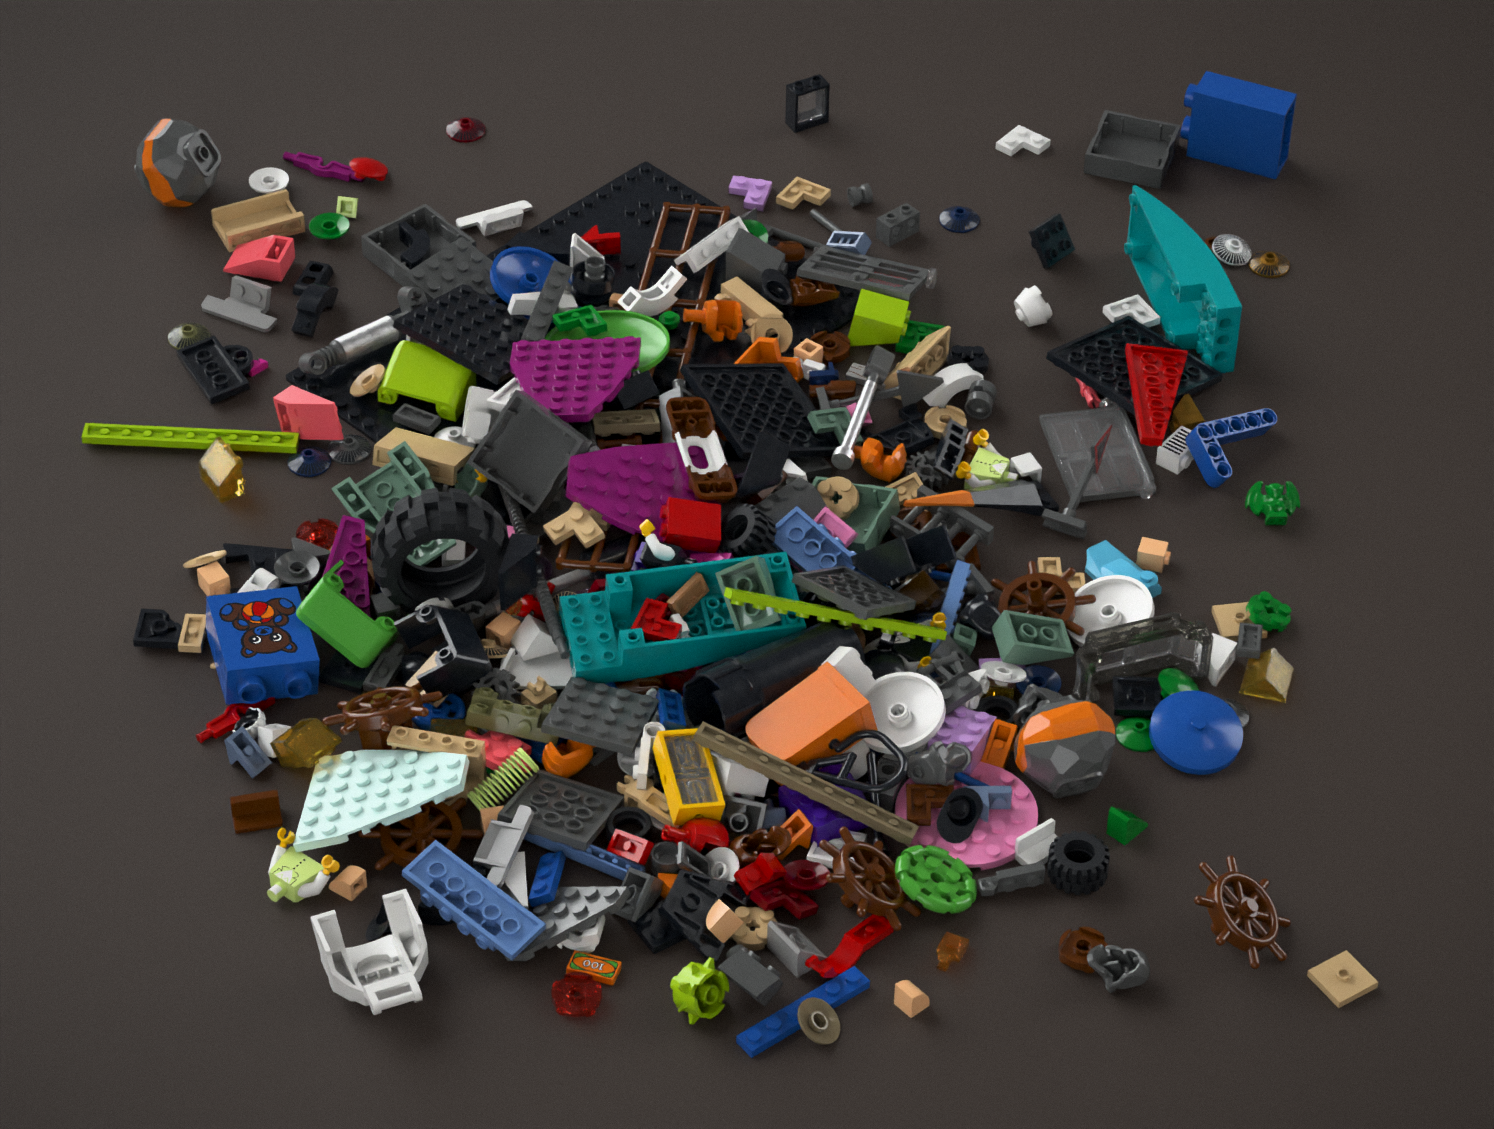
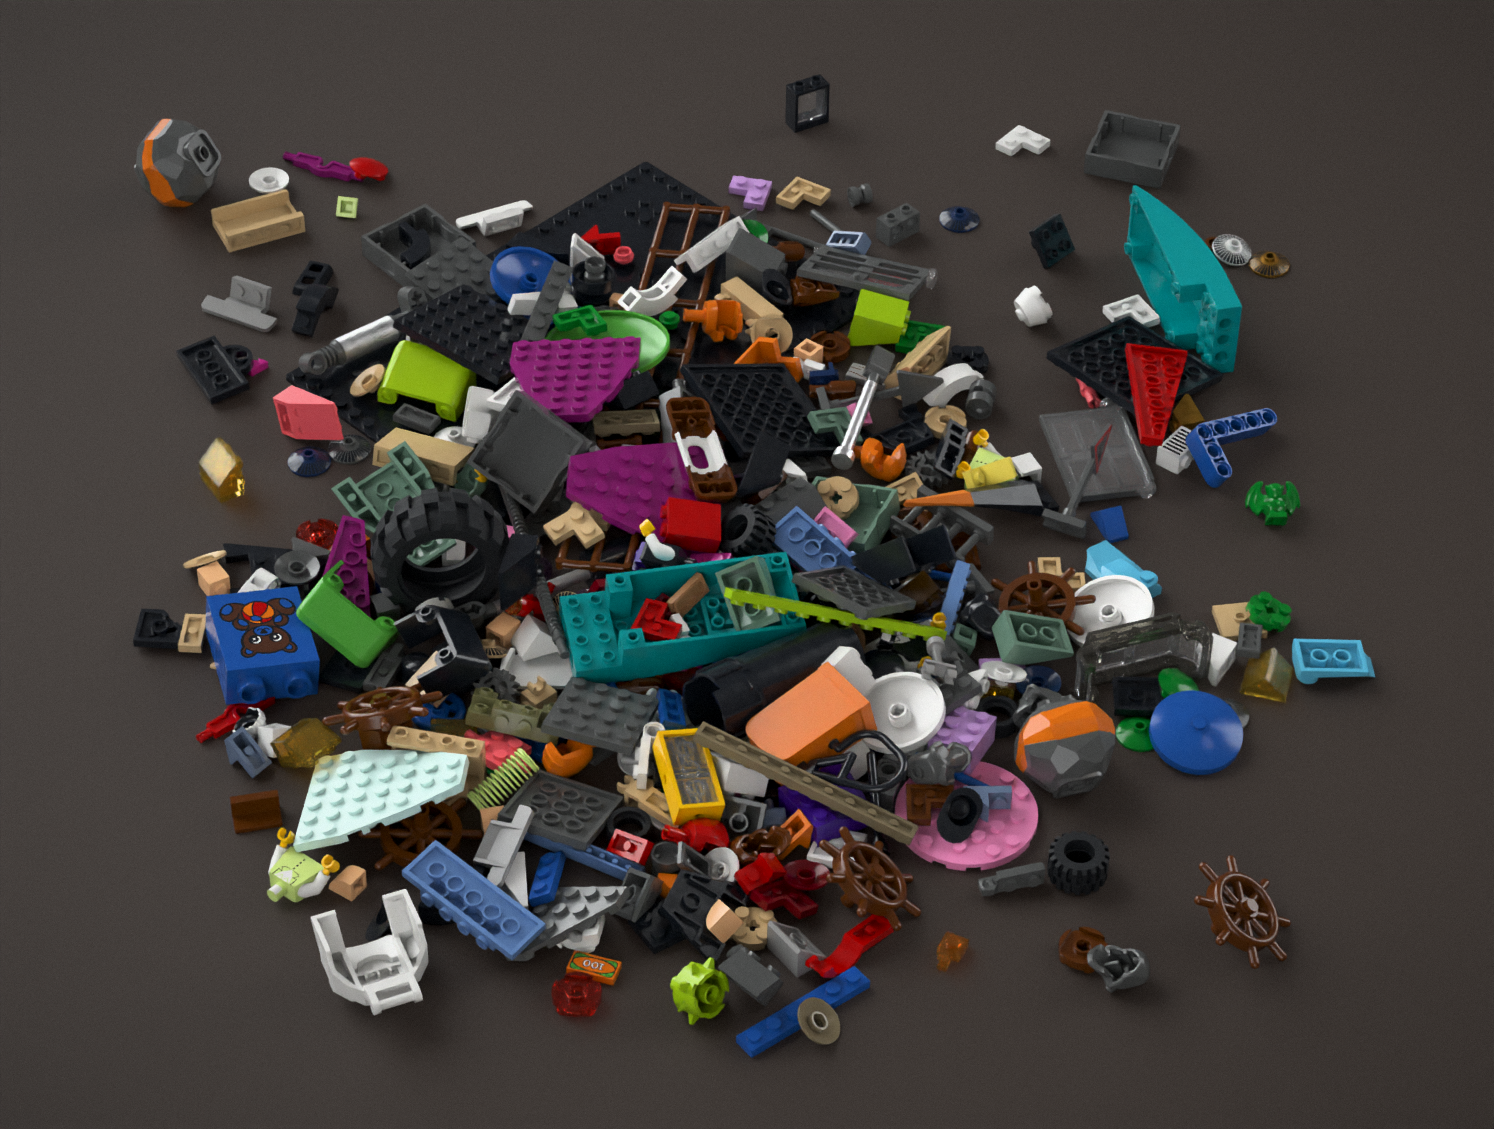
lime plate [81,423,300,453] -> none
dish [168,323,210,350] -> none
coral slope [223,235,295,282] -> none
green dish [309,213,350,239] -> none
dish [446,117,485,142] -> none
light nougat brick [894,980,930,1018] -> none
bright green plate [895,845,977,914] -> none
orange slope [981,719,1018,769] -> none
white panel [1015,818,1057,866] -> none
green slope [1106,806,1148,846] -> none
light nougat brick [1136,537,1171,573] -> none
blue brick [1180,71,1297,179] -> none
tan plate [1307,950,1378,1008] -> none
none -> coral plate [613,246,634,265]
none -> light grey bar [921,636,957,685]
none -> light yellow bracket [962,457,1017,489]
none -> blue slope [1090,506,1129,543]
none -> medium azure slope [1292,639,1375,684]

